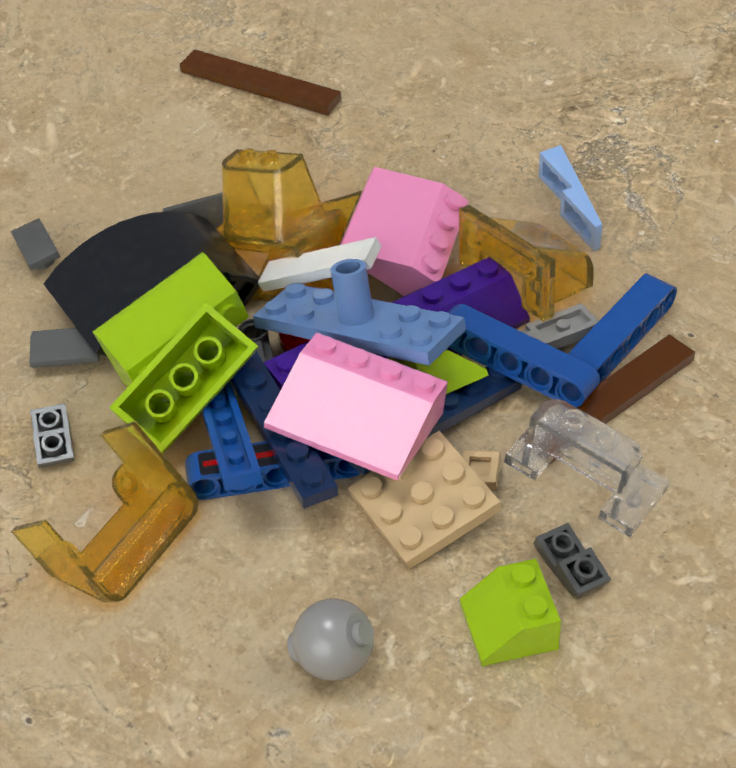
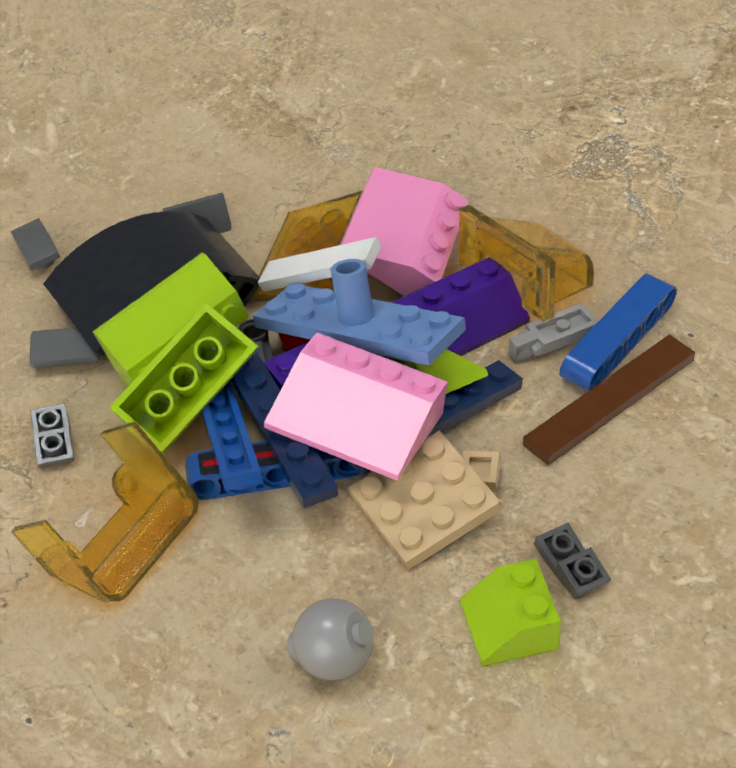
reddish brown tile [180,49,341,115] -> none
clear yellow windscreen [216,148,340,258] -> none
blue beam [447,304,600,408] -> none
clear windscreen [504,399,670,537] -> none
light blue slope [538,145,602,251] -> none

